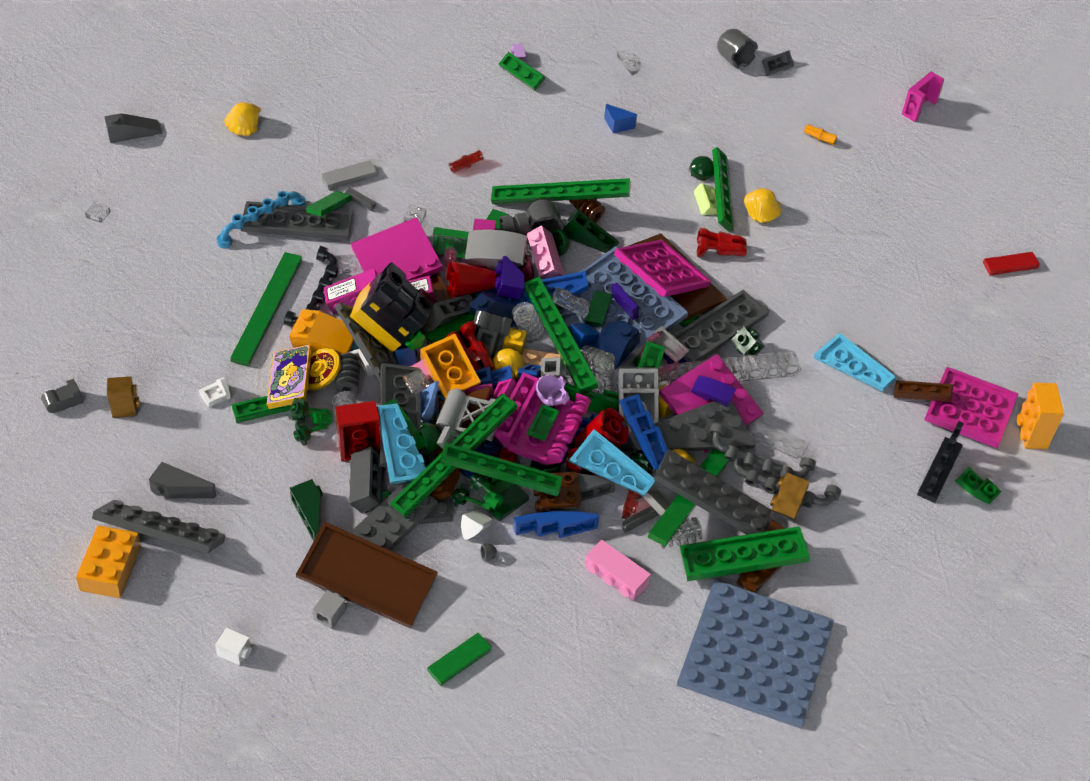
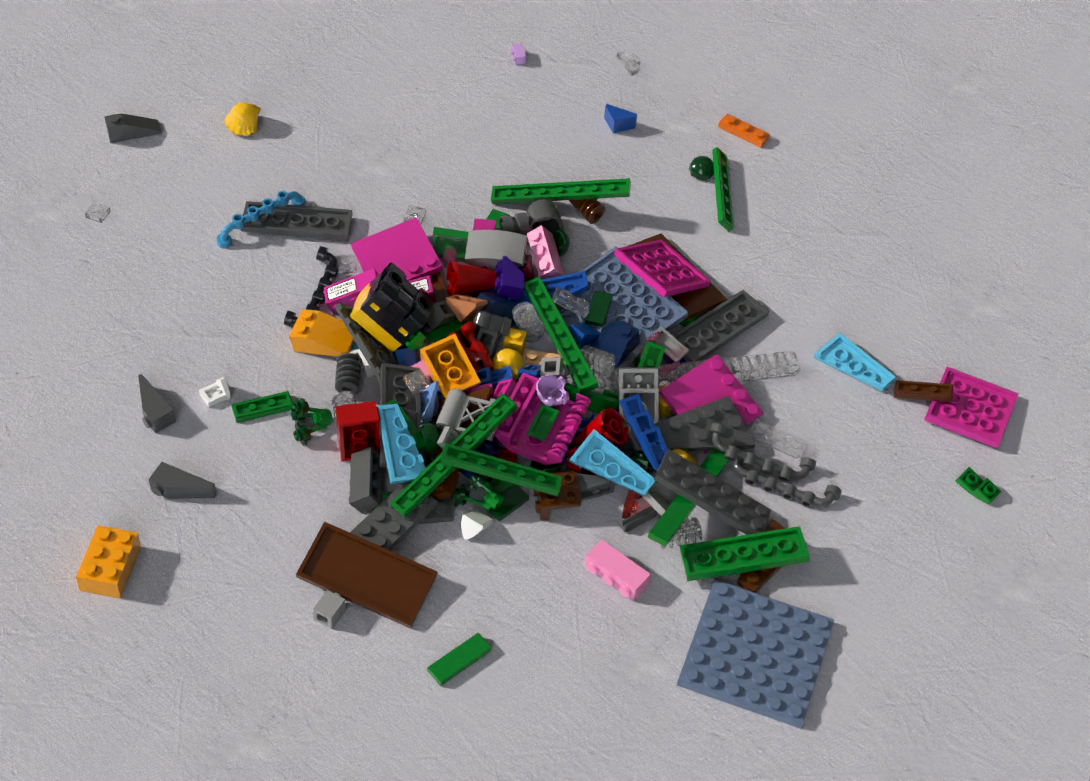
dark grey leg [41,379,83,413] -> none
dark grey plate [92,500,226,553] -> none
pearl gold brick [107,376,140,418] -> none
white brick [215,628,252,665] -> none
green tile [230,252,302,366] -> none
tile [267,344,312,409] -> none
dark green slope [290,479,323,541] -> none
green tile [306,191,351,217] -> none
yellow shield [307,348,341,391] -> none
light grey tile [321,160,377,189] -> none
dark grey axle [345,188,376,211] -> none
clear red pin [449,150,484,173] -> none
dark grey hinge [480,544,497,561] -> none
green plate [499,51,545,91] -> none
blue slope [513,511,599,538] -> none
dark green slope [563,209,619,253] -> none
dark purple tile [611,282,639,320] -> none
dark purple slope [690,375,736,407] -> none
yellowish green slope [694,183,717,215] -> none
red piece [697,227,747,257] -> none
dark grey cylinder [717,29,758,69] -> none
dark green brick [731,327,765,359] -> none
yellow hair [744,188,782,223] -> none
dark grey slope [762,50,794,76] -> none
pearl gold brick [770,473,810,520] -> none
light orange axle [804,124,837,145] -> none
dark pink panel [902,71,944,122] -> none
black fence [917,421,964,503] -> none
red tile [983,252,1040,275] -> none
light orange brick [1017,383,1064,449] -> none
none -> dark grey slope [138,374,176,433]
none -> nougat slope [446,295,488,323]
none -> orange plate [718,113,770,148]

